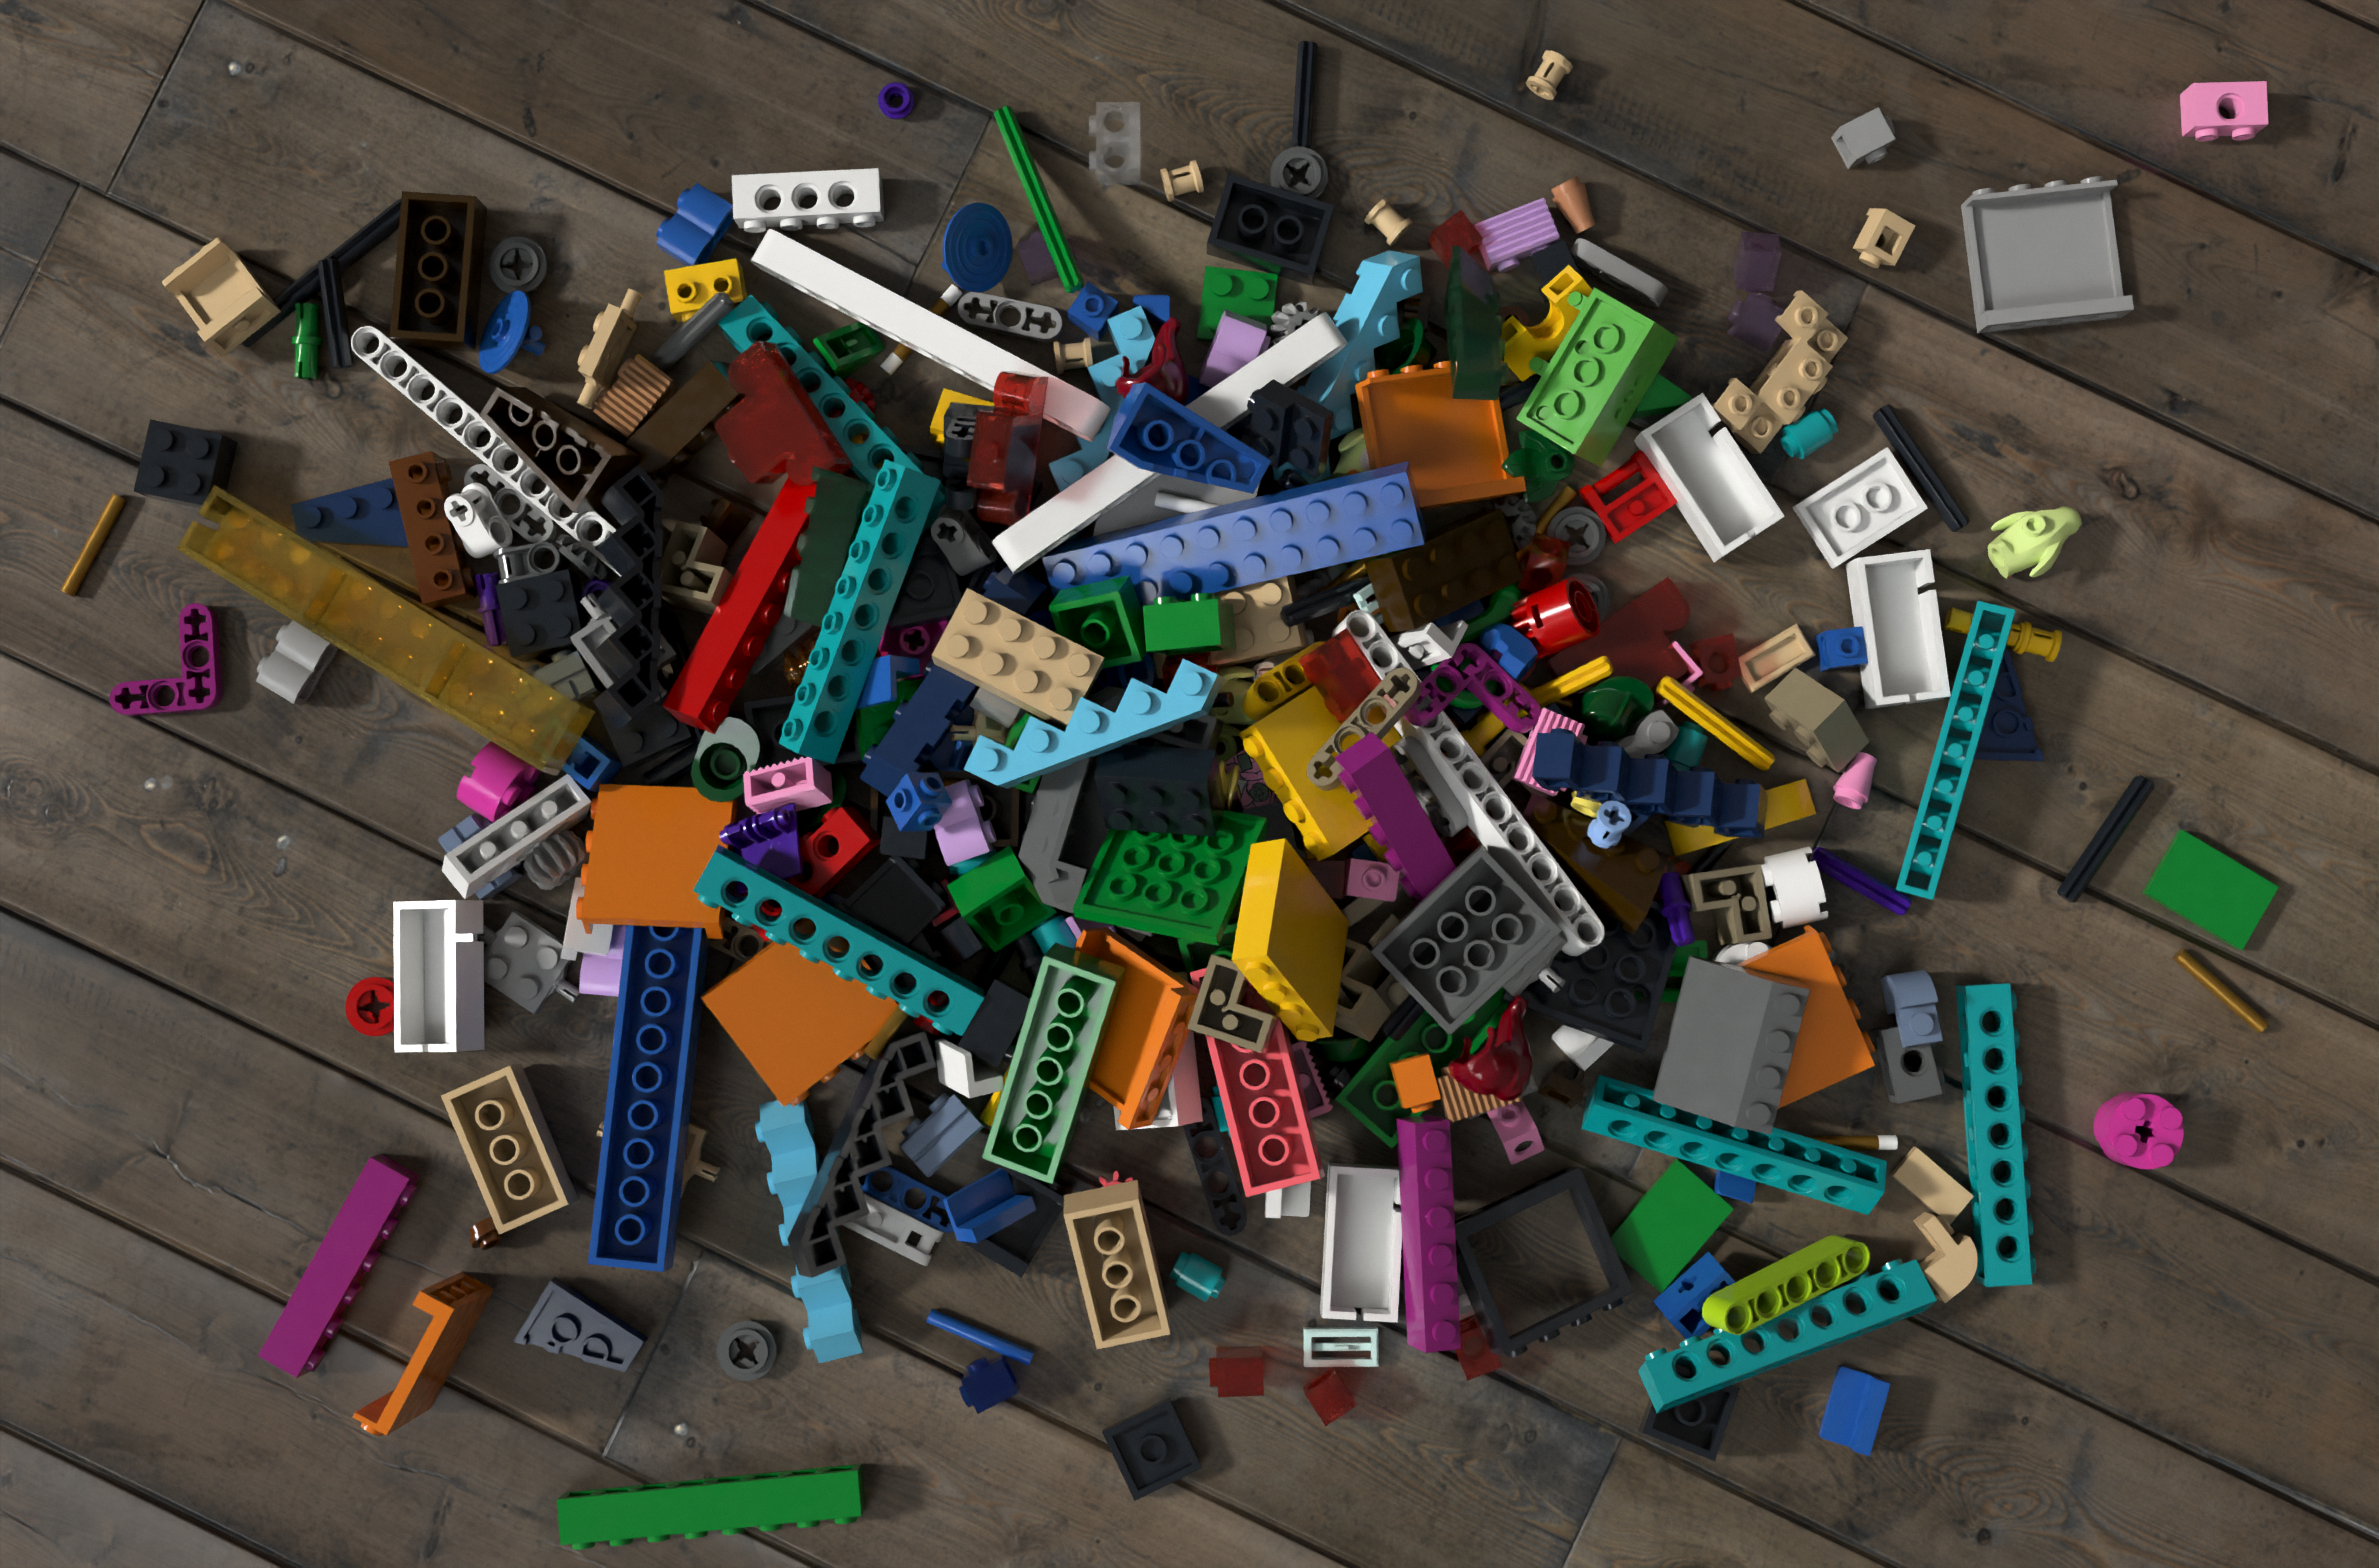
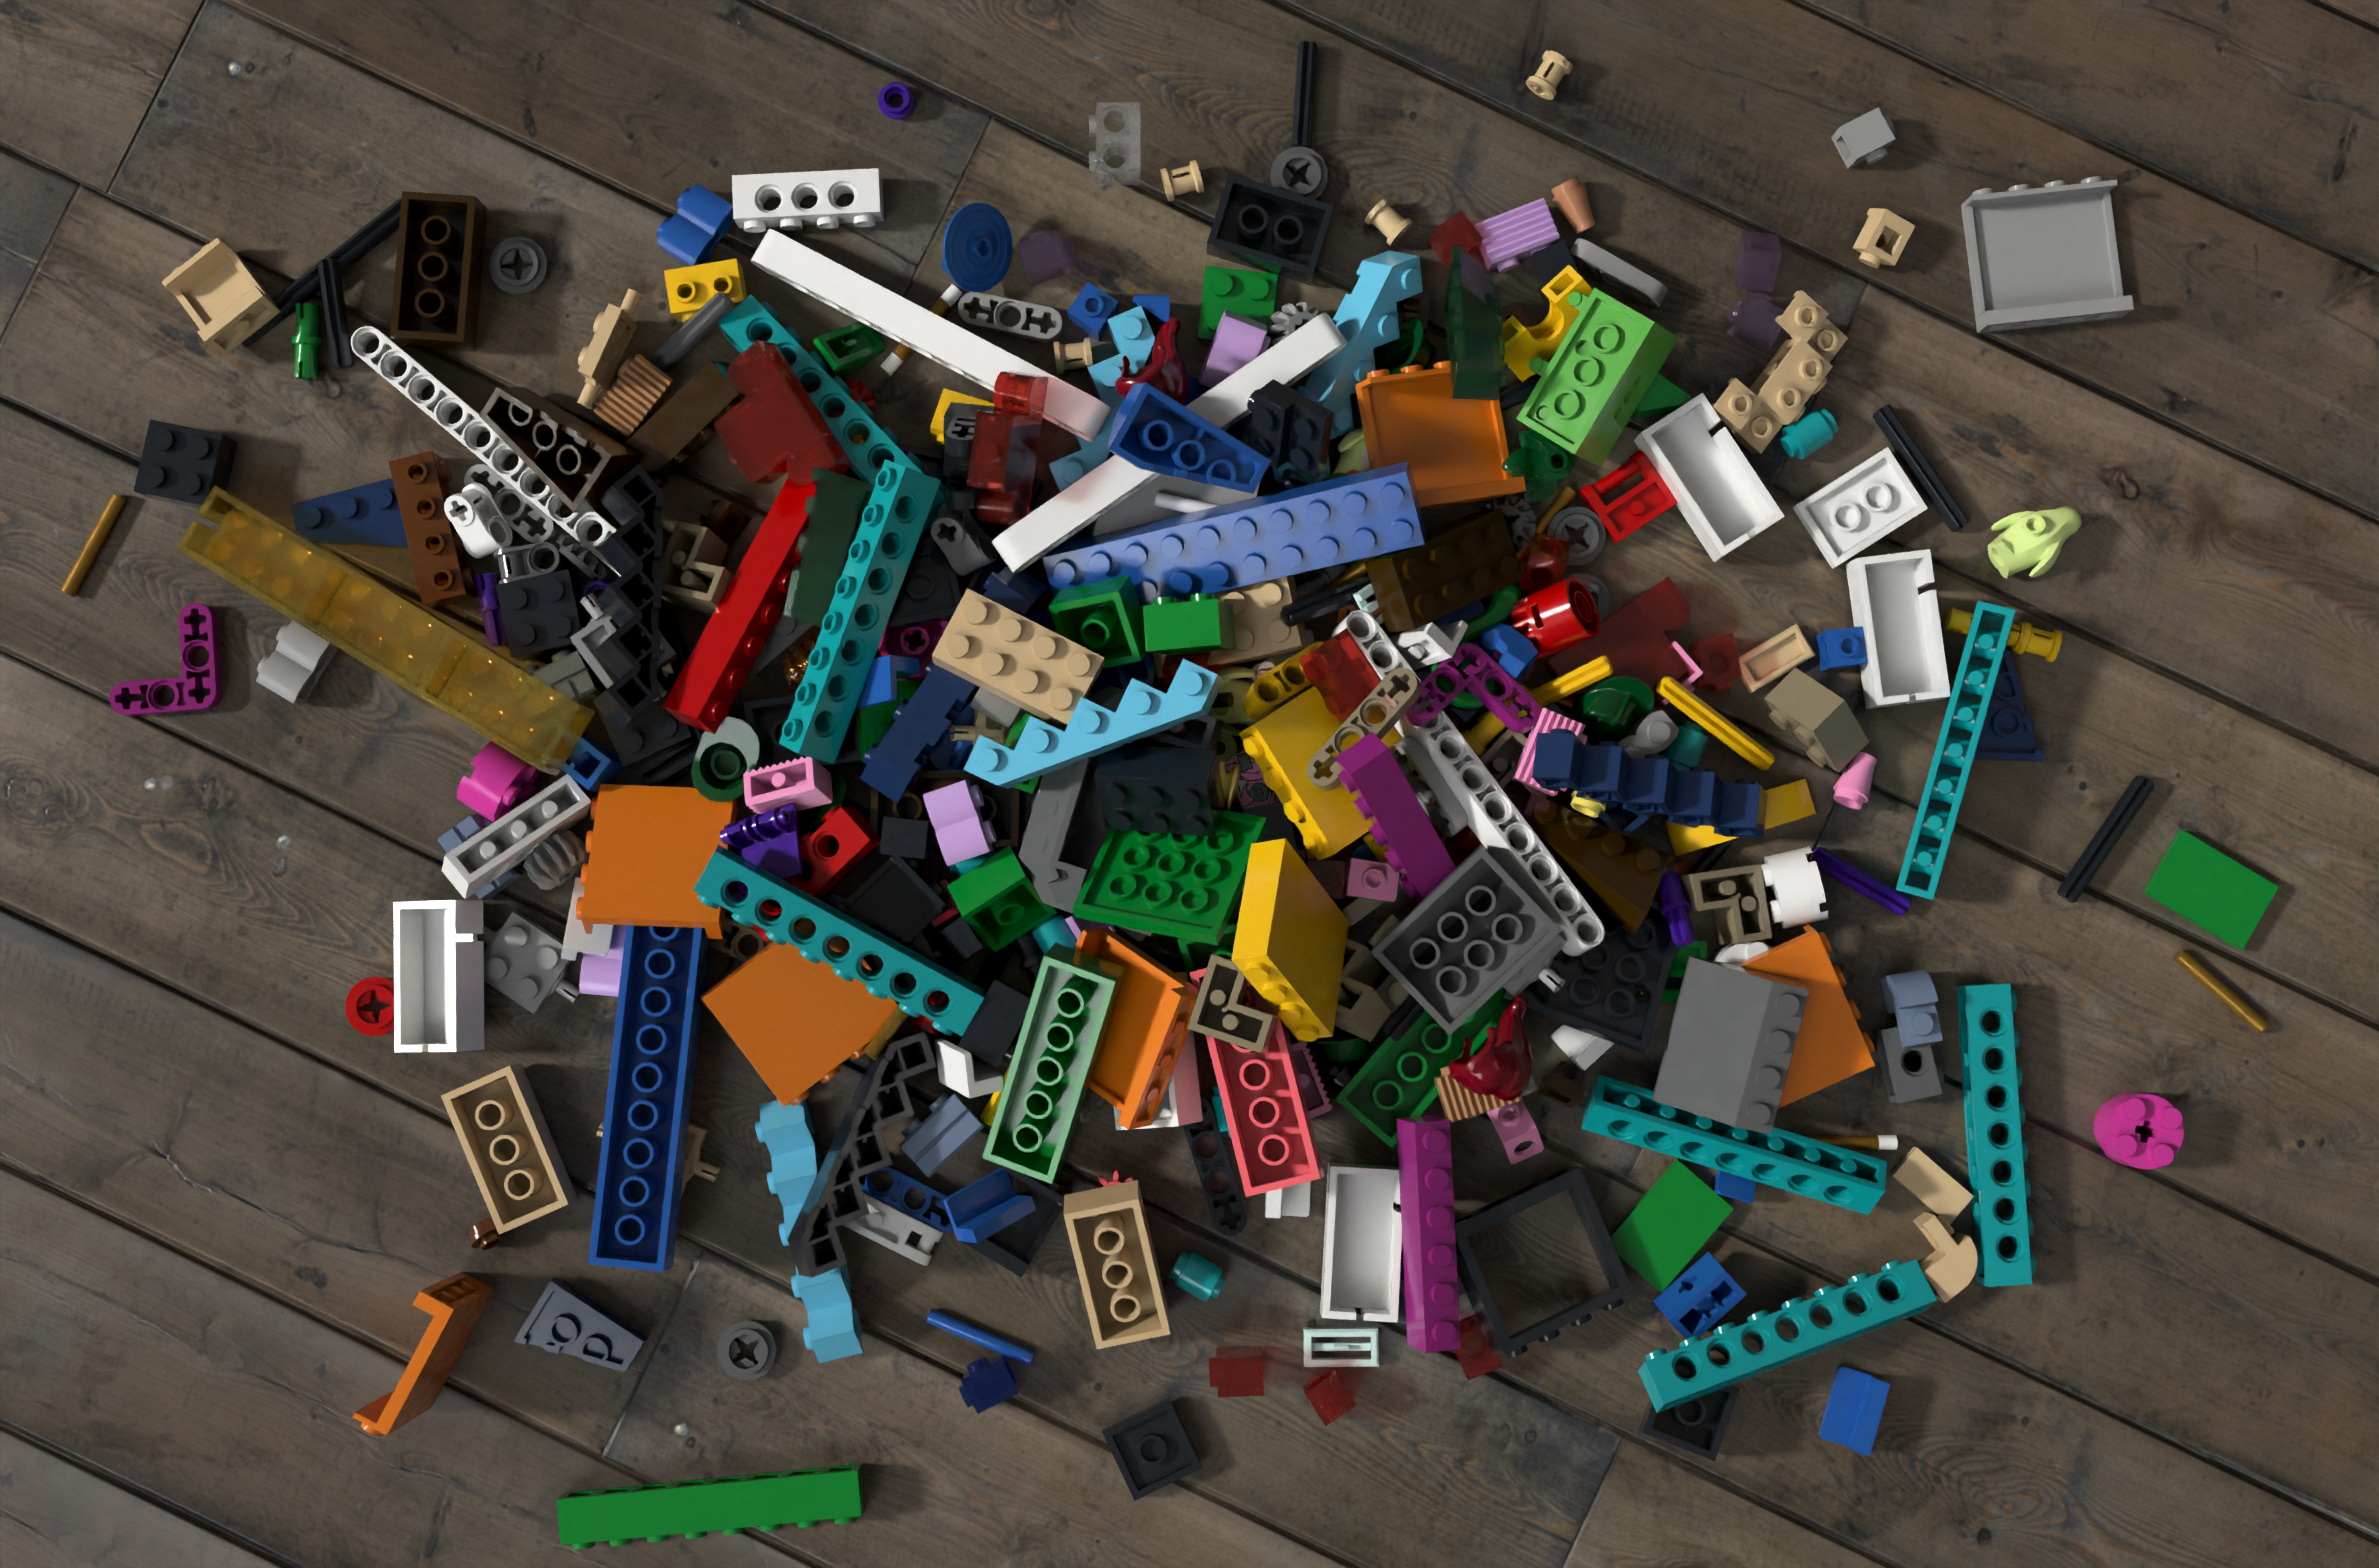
magenta brick [258,1154,420,1378] -> none
blue shield [479,291,545,374] -> none
blue brick [886,771,952,832] -> none
green axle [994,106,1084,293] -> none
orange brick [1390,1053,1441,1113] -> none
light blue bush [1587,800,1631,849] -> none
lime beam [1702,1234,1870,1335] -> none
bright pink brick [2180,81,2269,142] -> none

